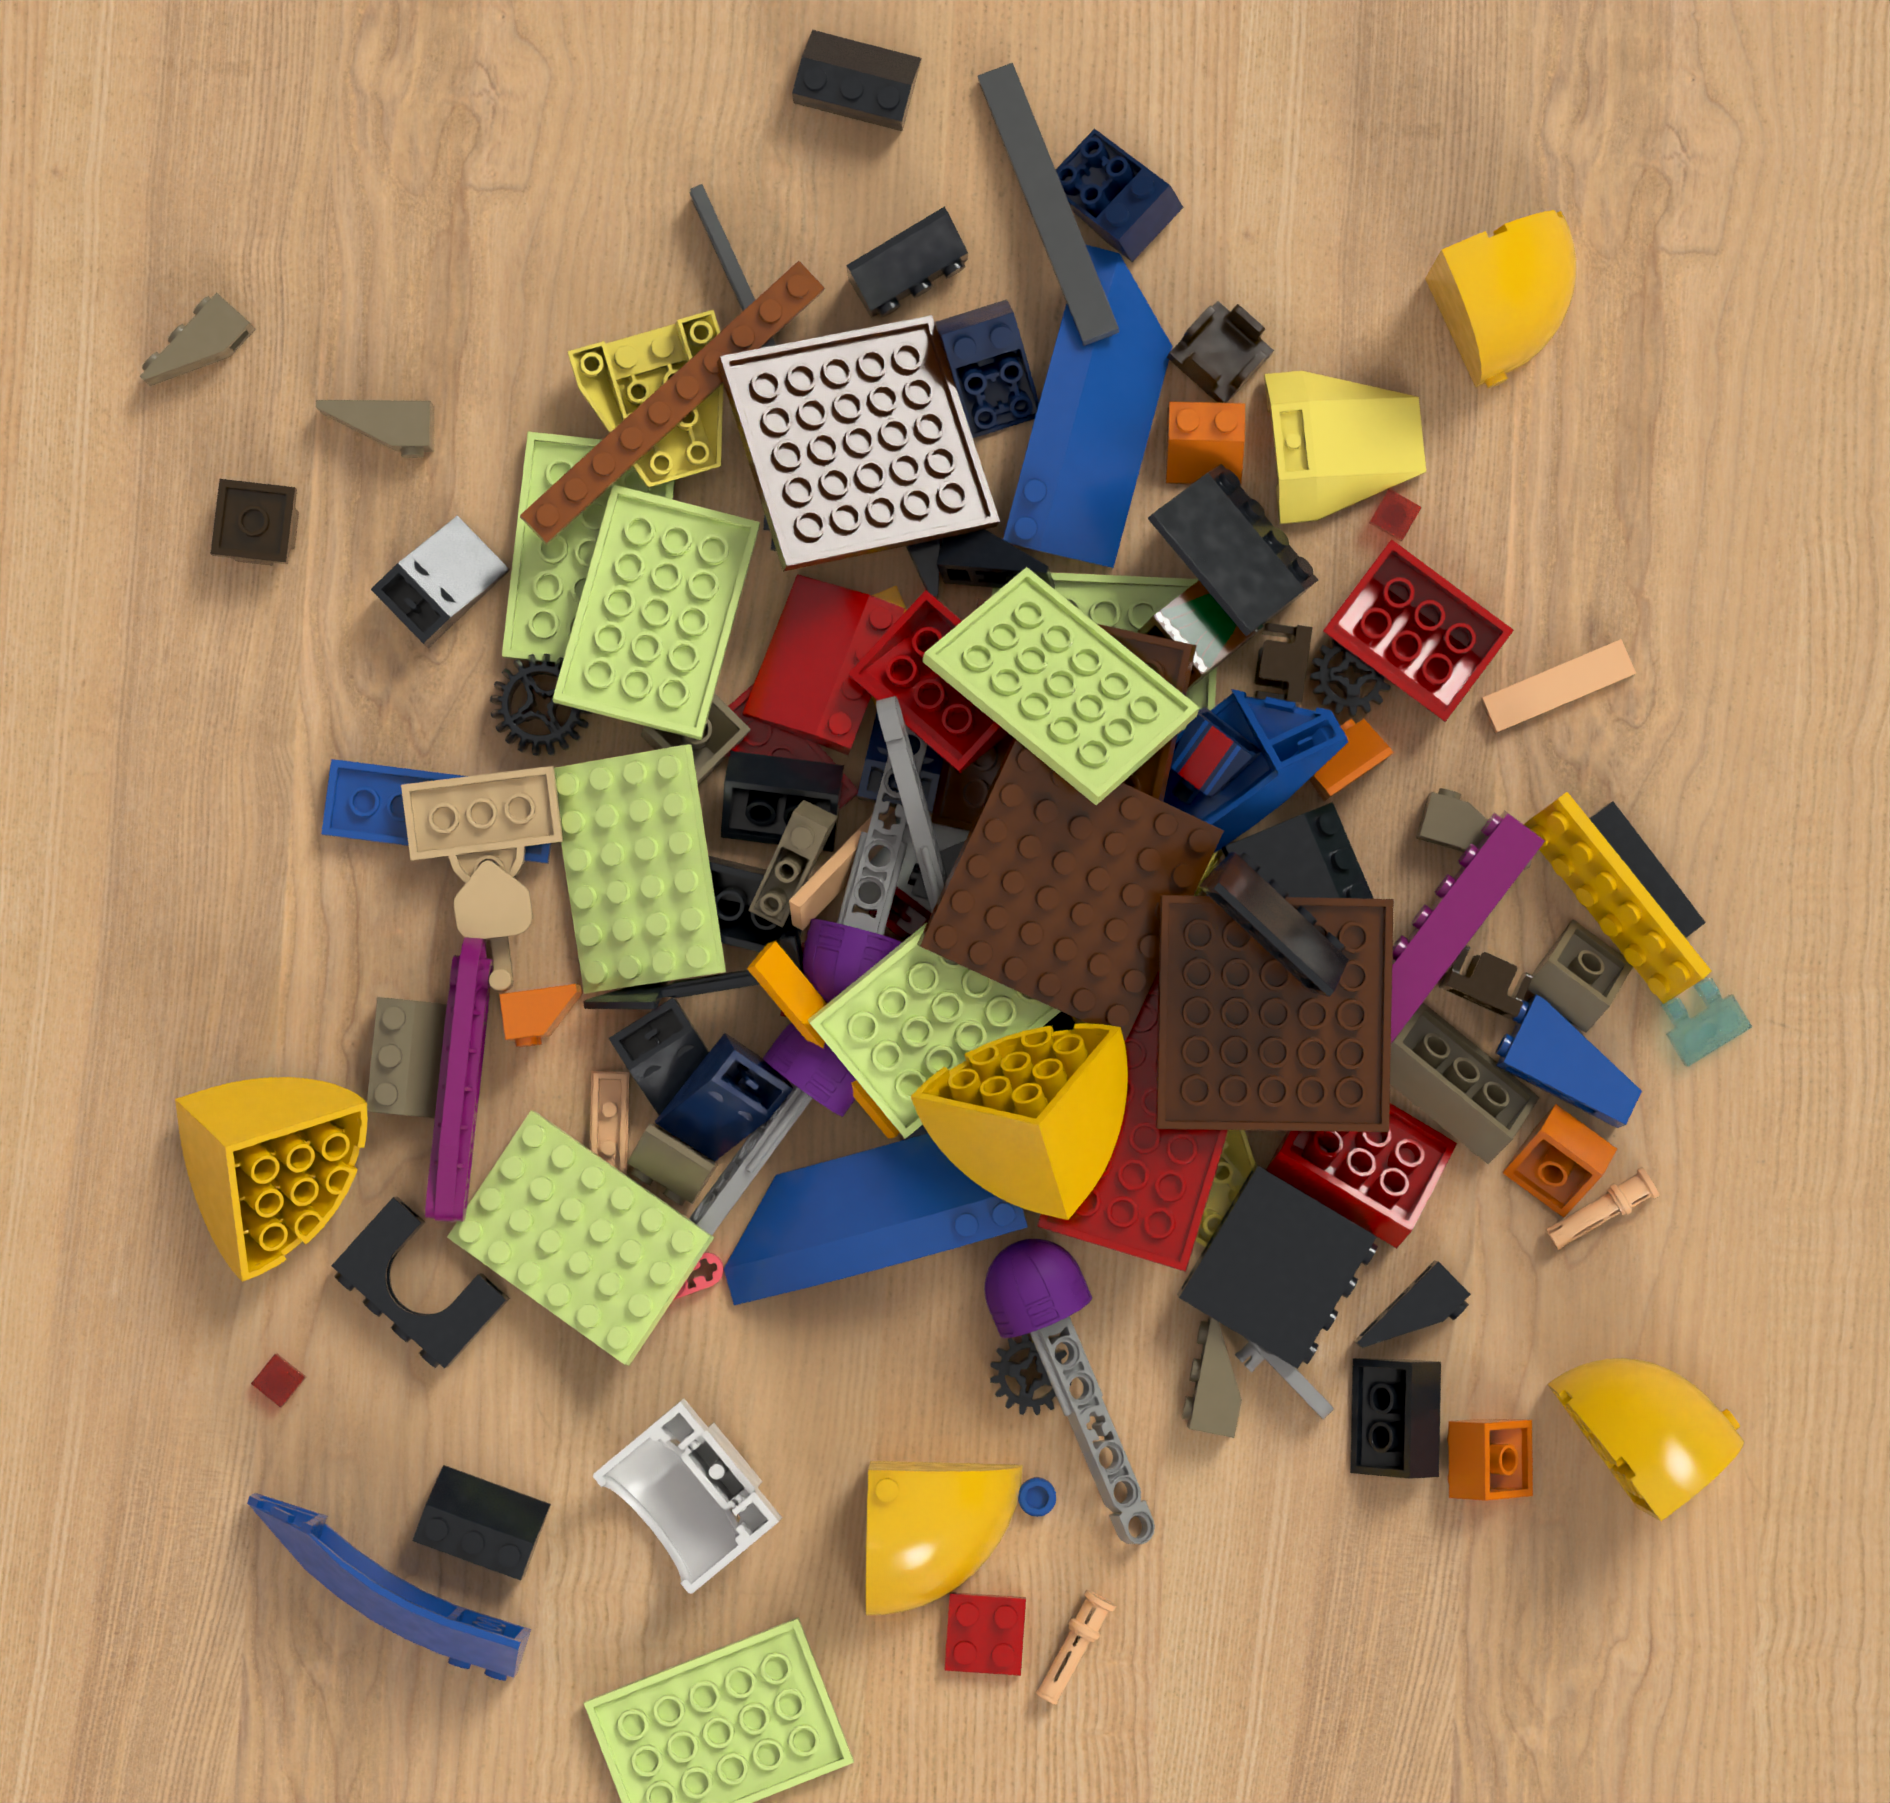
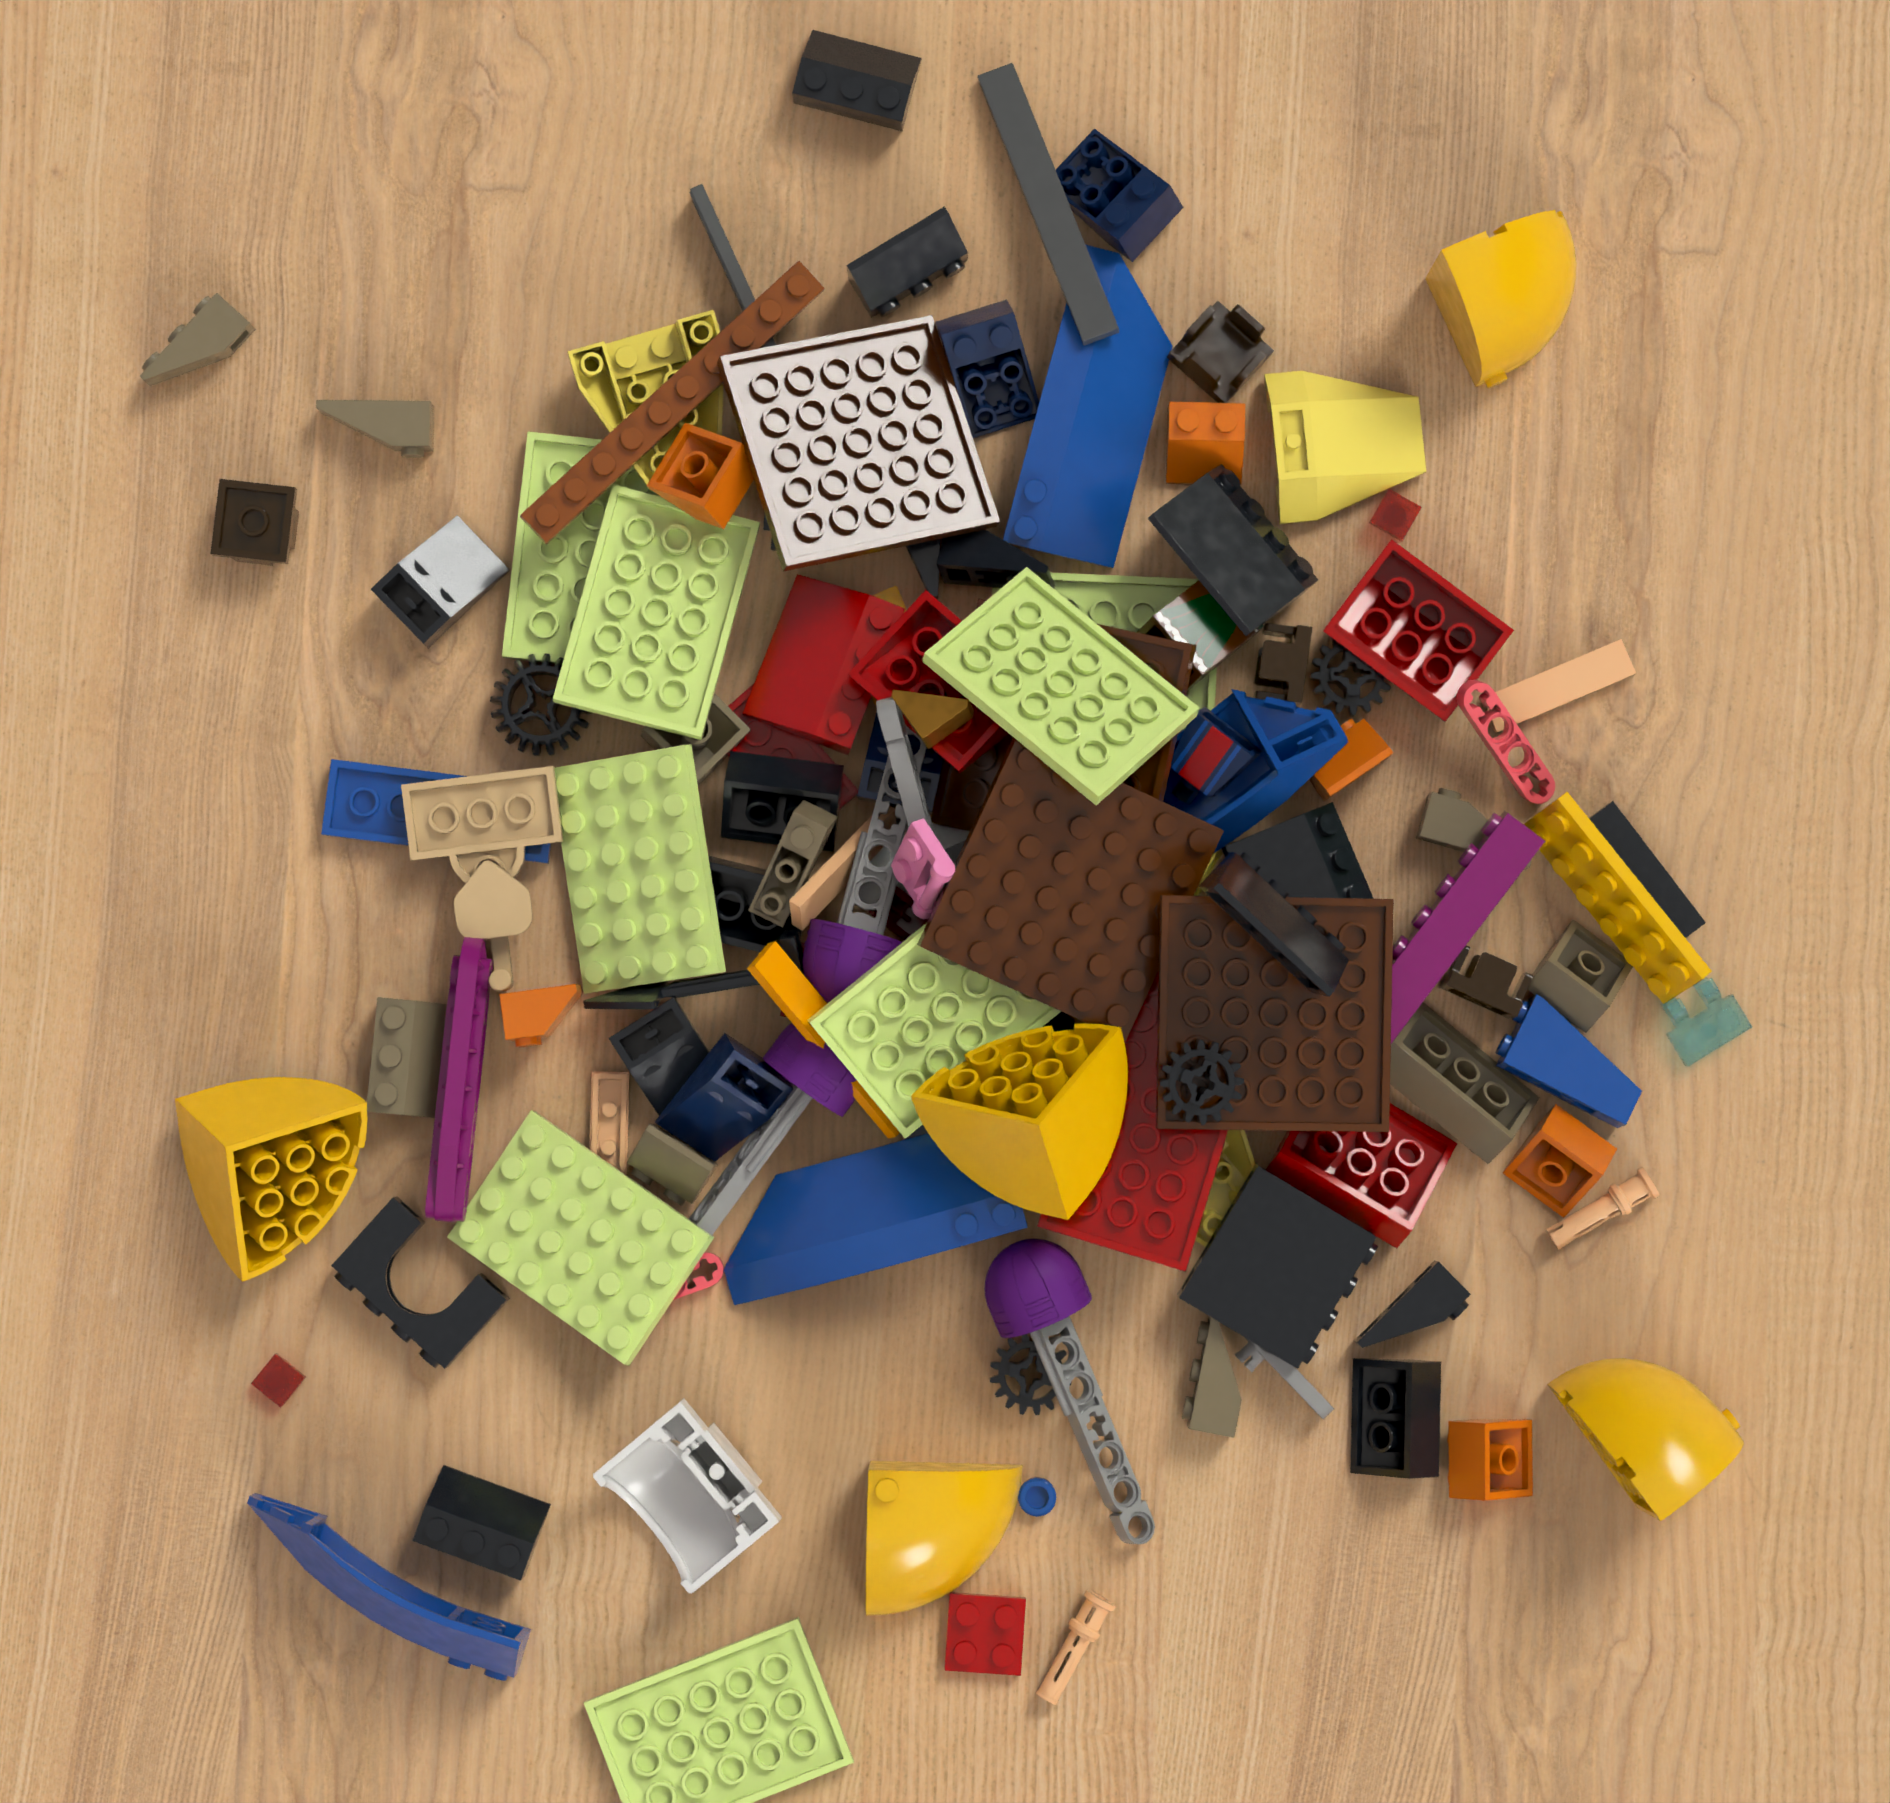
none -> orange slope [647,423,754,529]
none -> bright pink plate [891,818,955,919]
none -> pearl gold slope [892,689,974,749]
none -> black gear [1158,1039,1244,1125]
none -> coral beam [1457,680,1555,804]

